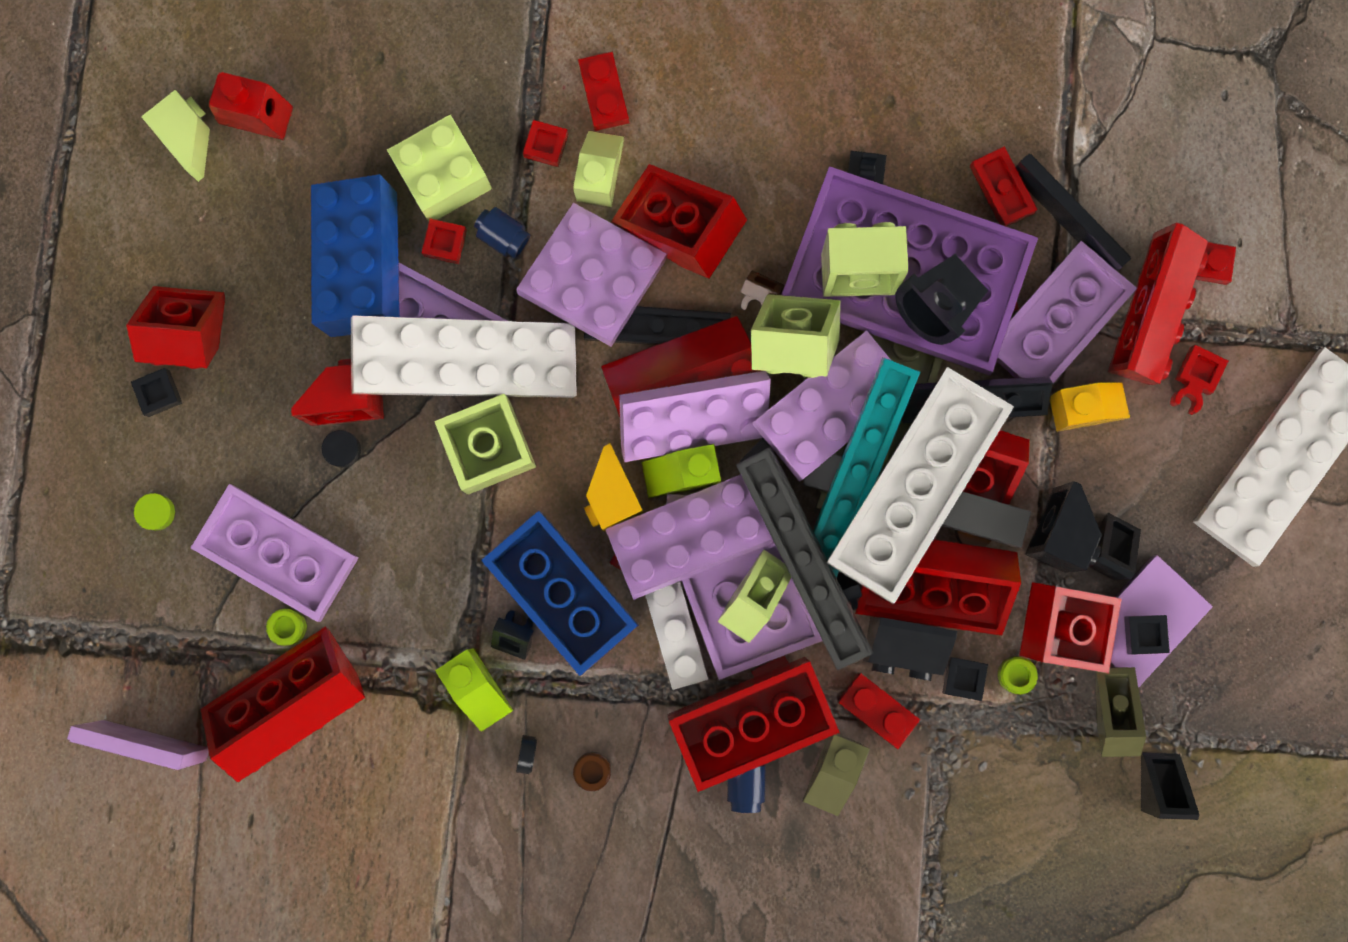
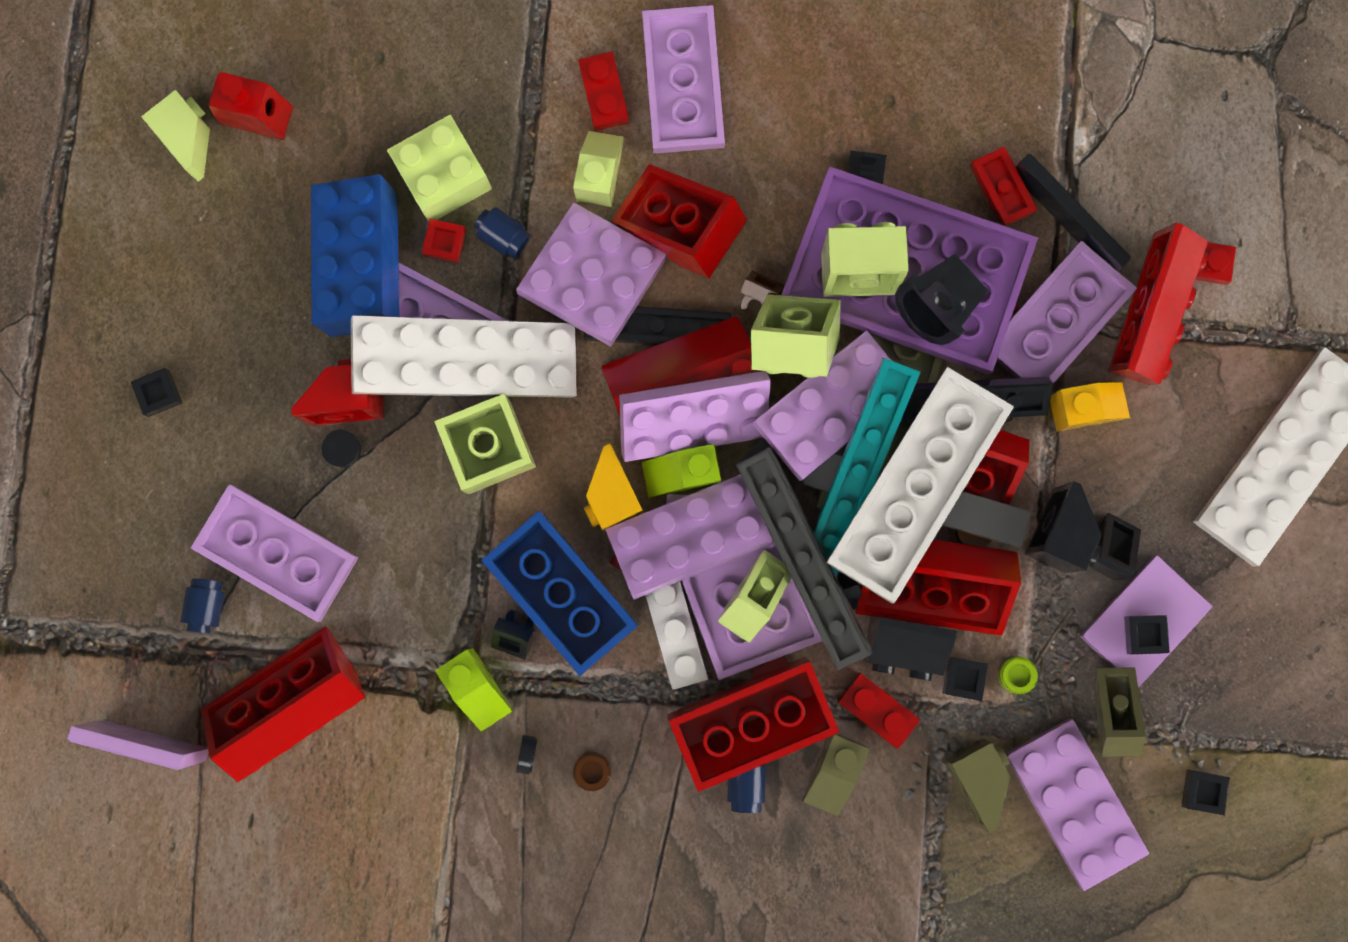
red slope [126,286,225,369] -> none
lime tile [134,493,175,531] -> none
lime tile [266,609,307,646] -> none
red plate [523,120,569,167] -> none
red slope [1019,582,1122,673] -> none
black slope [1141,752,1200,820] -> none
red plate [1170,345,1229,415] -> none
none -> dark blue brick [180,578,225,634]
none -> lavender plate [642,5,725,154]
none -> olive slope [945,739,1011,834]
none -> lavender plate [1005,718,1149,891]
none -> black plate [1181,769,1230,816]

